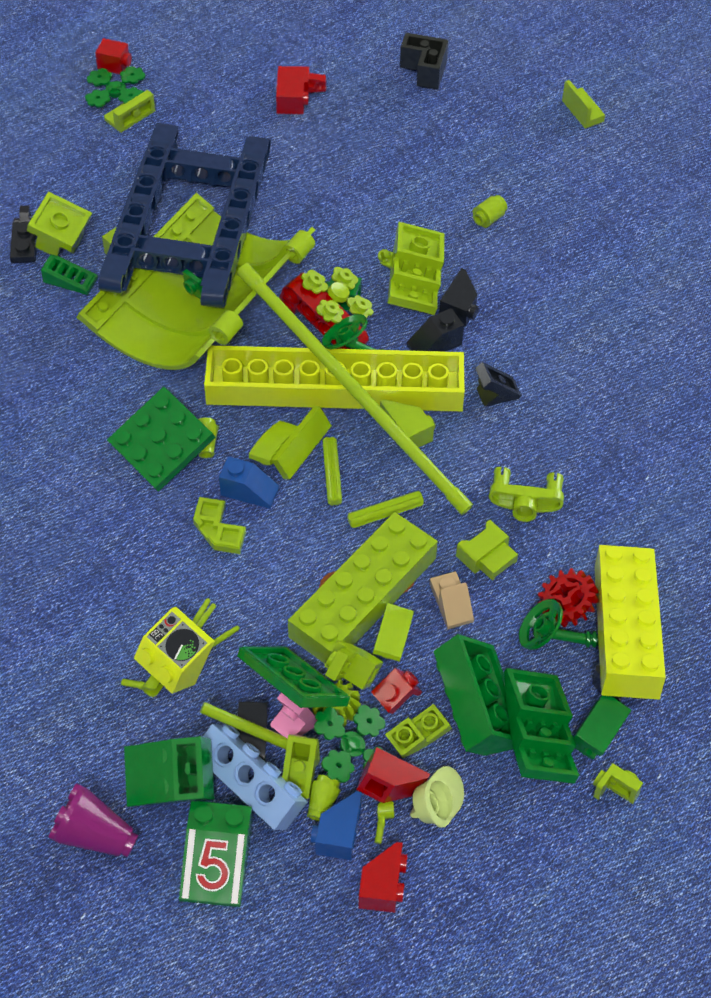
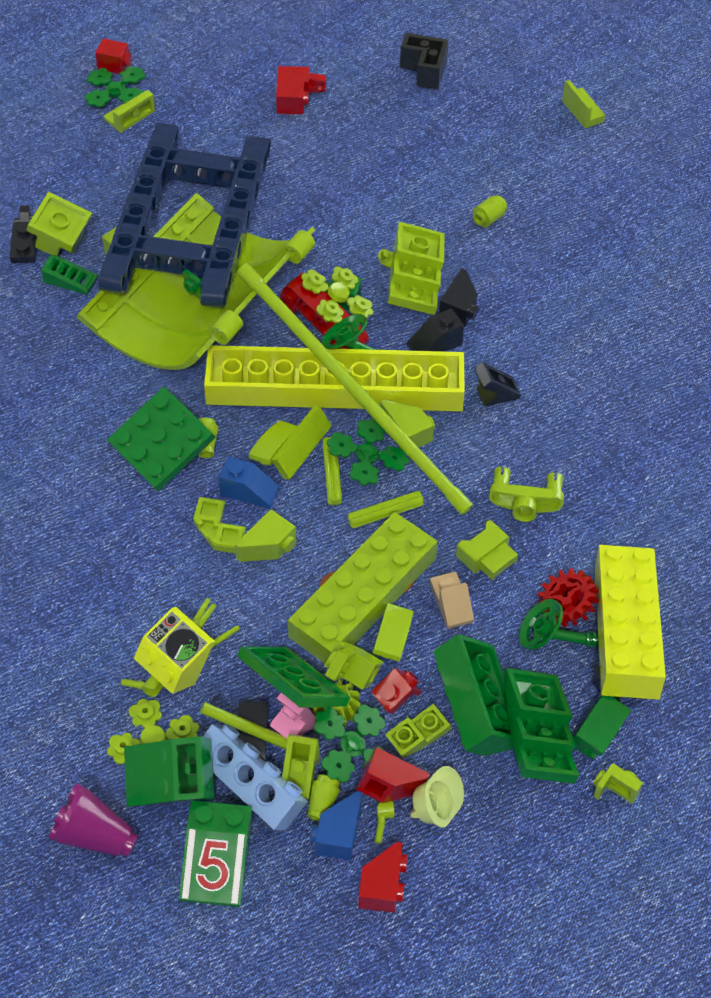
none -> lime plant [107,699,199,765]
none -> lime slope [235,510,297,562]
none -> green plant [326,419,409,486]

